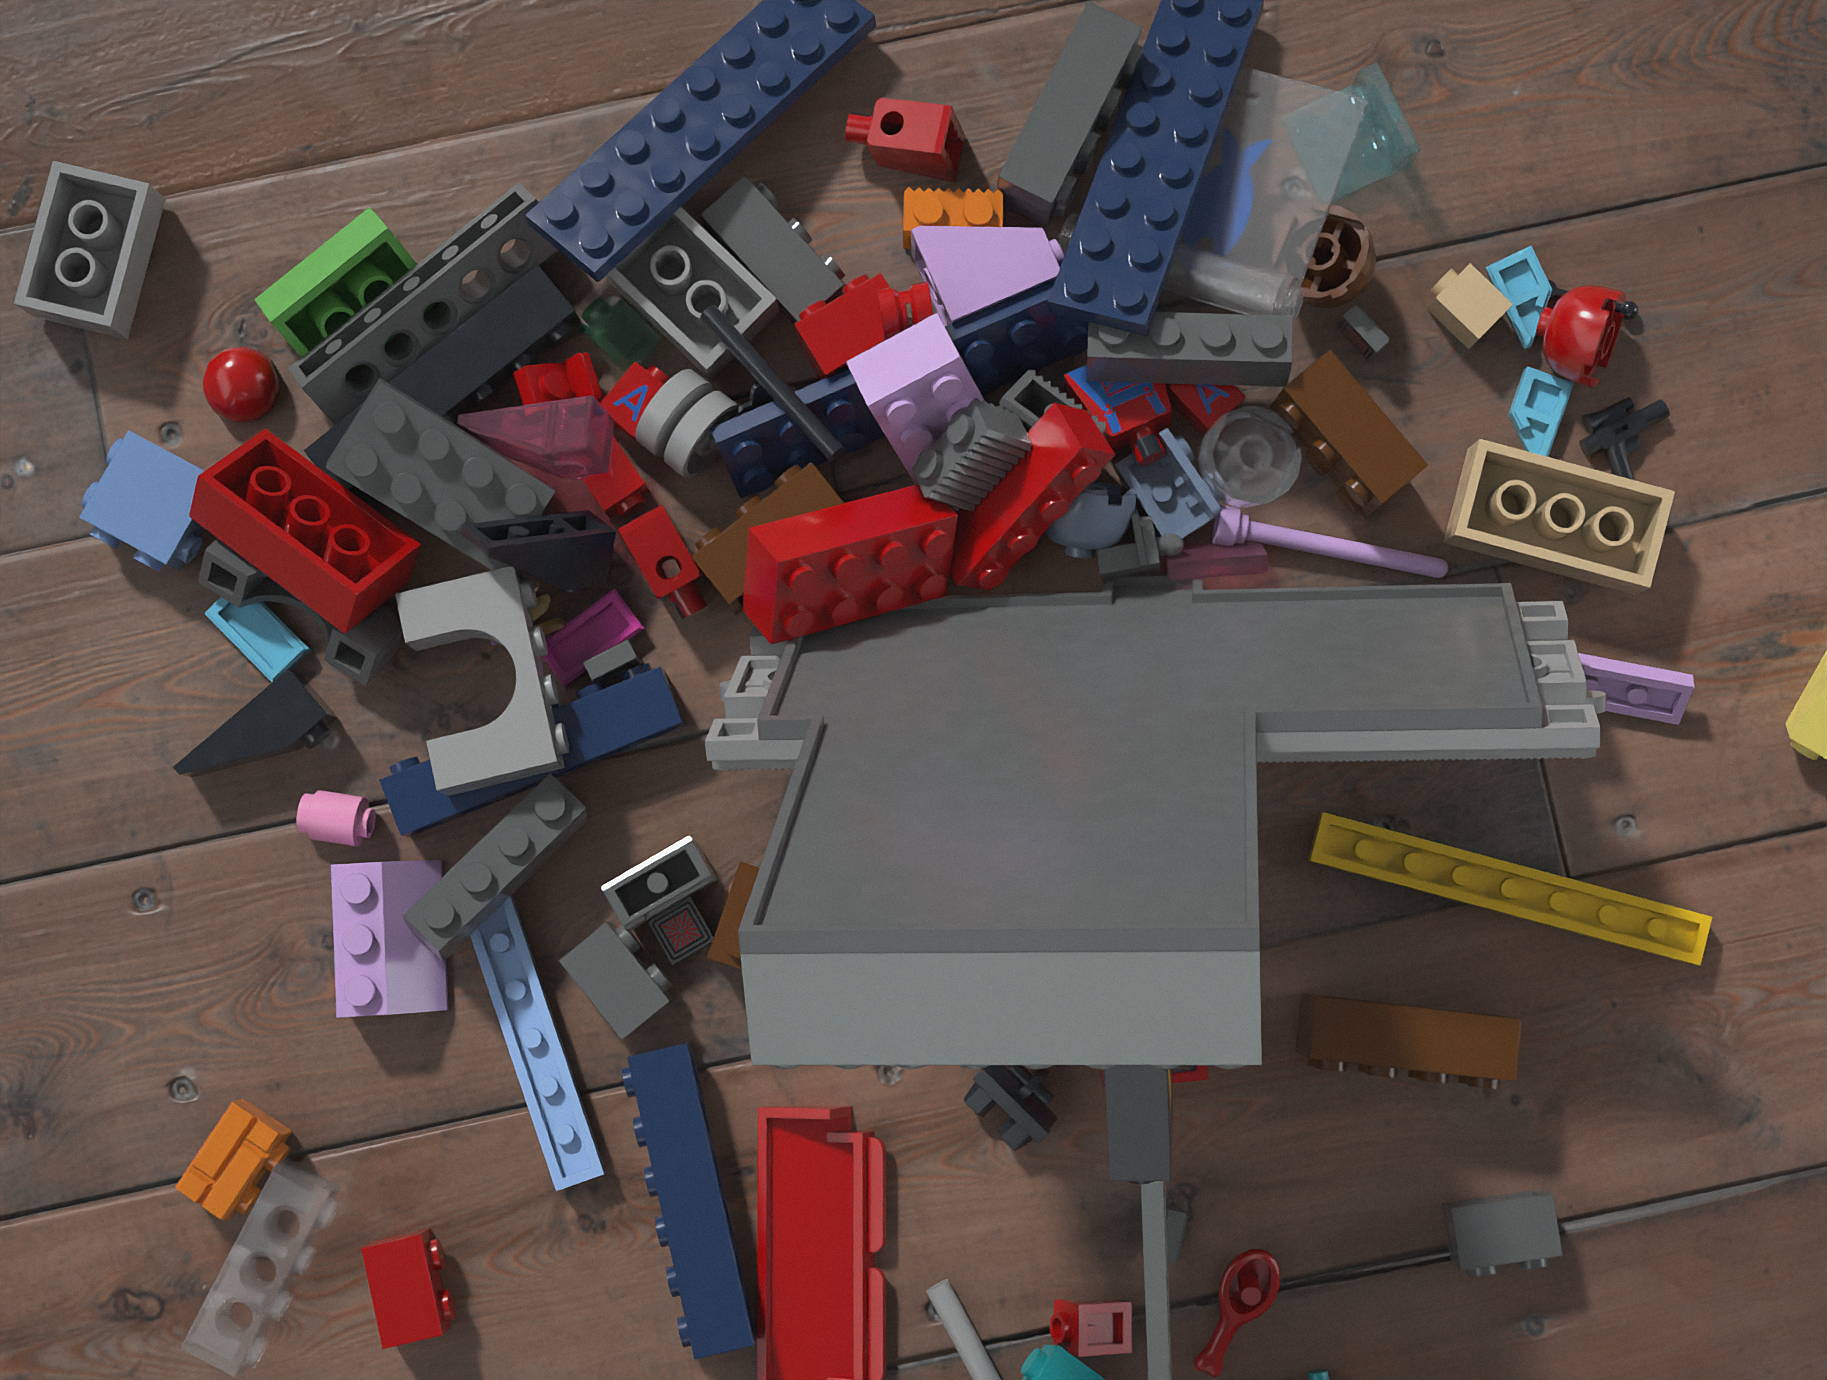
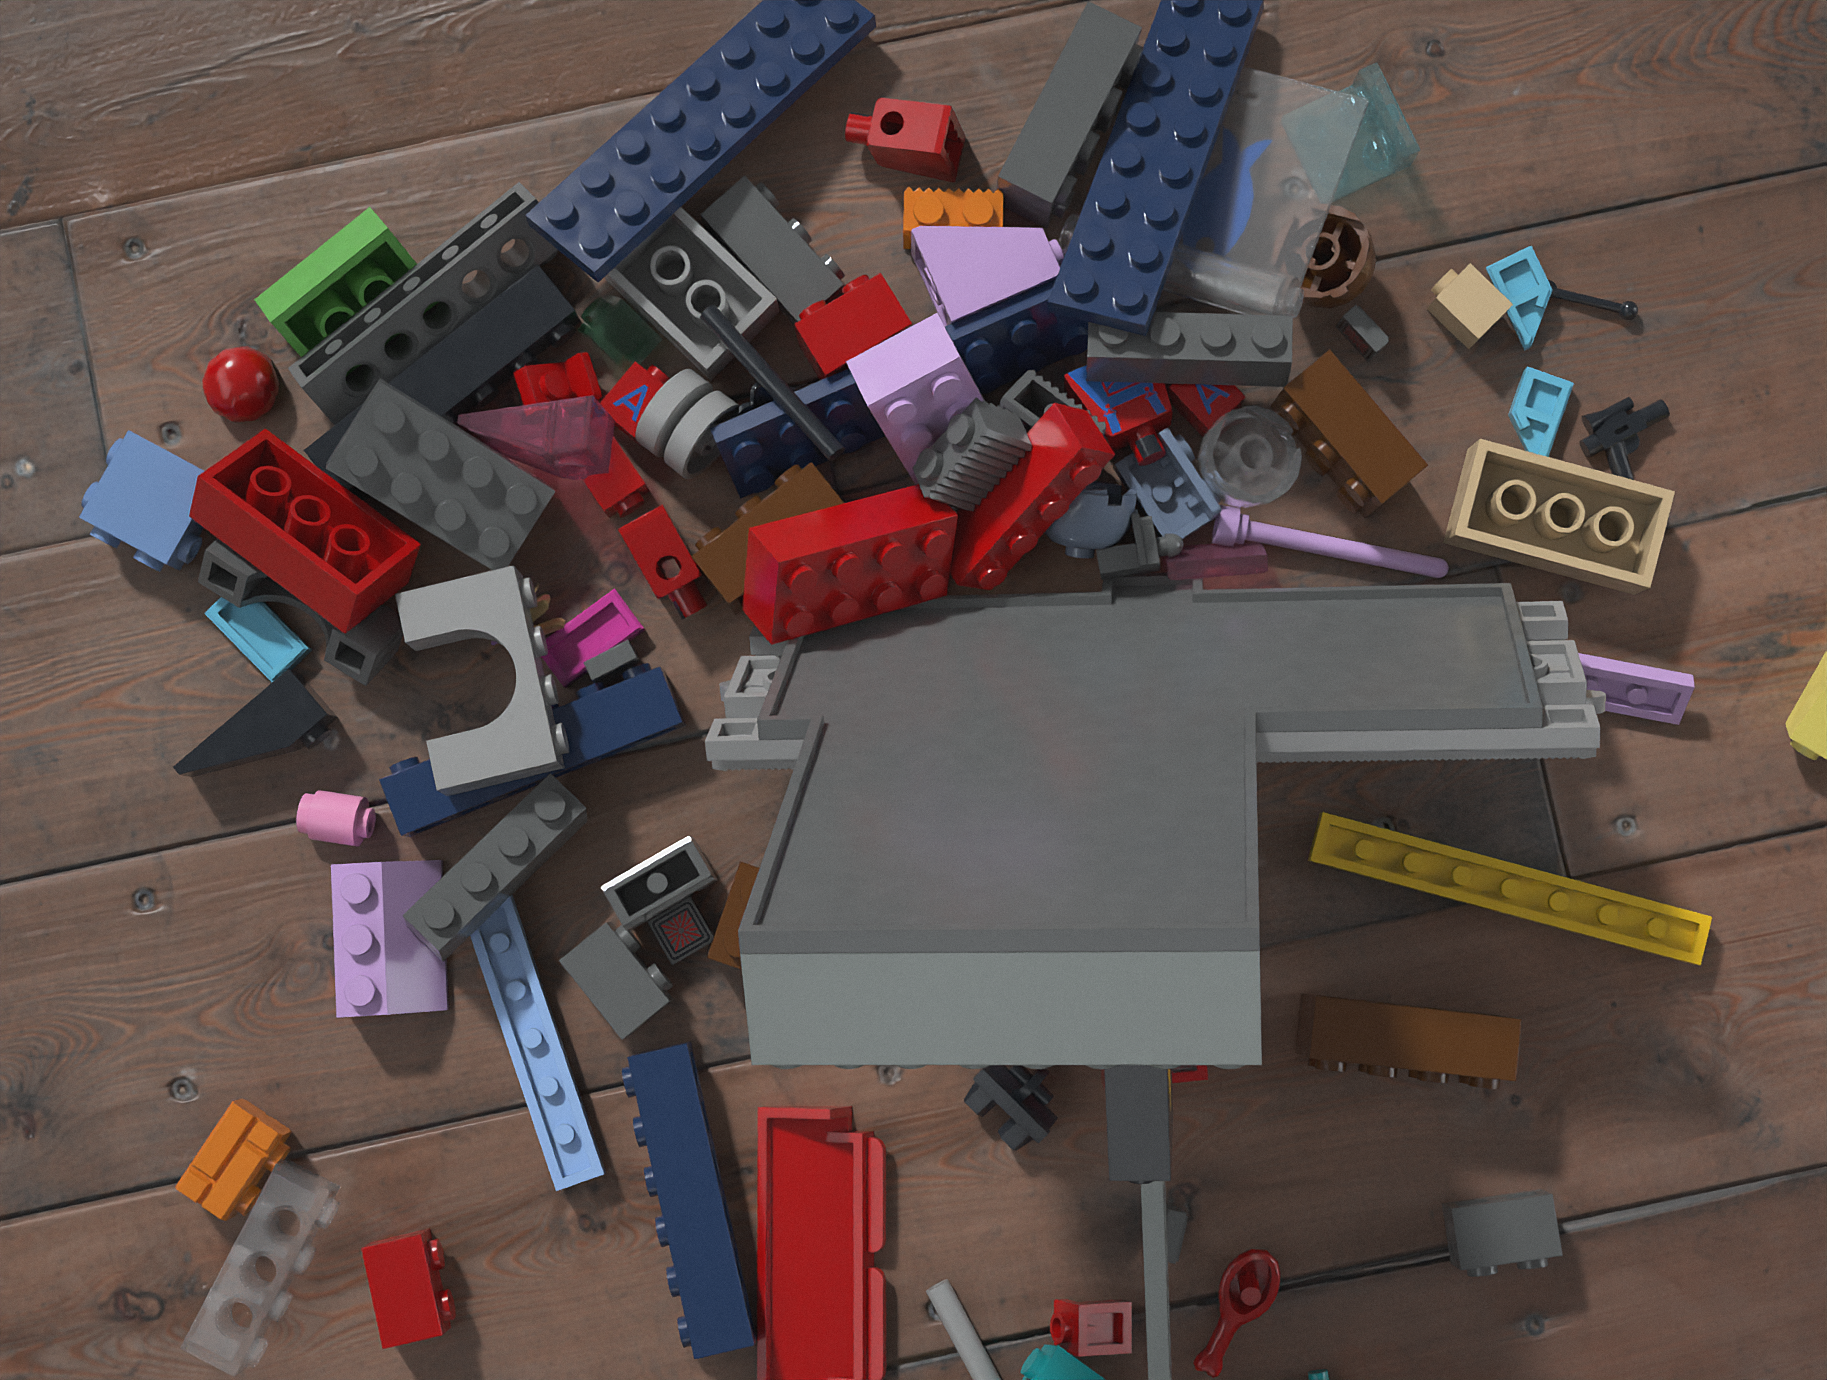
light grey brick [14,161,166,339] -> none
black slope [460,510,617,592] -> none
red wheel [877,282,933,340] -> none
red cylinder [1536,285,1626,388] -> none

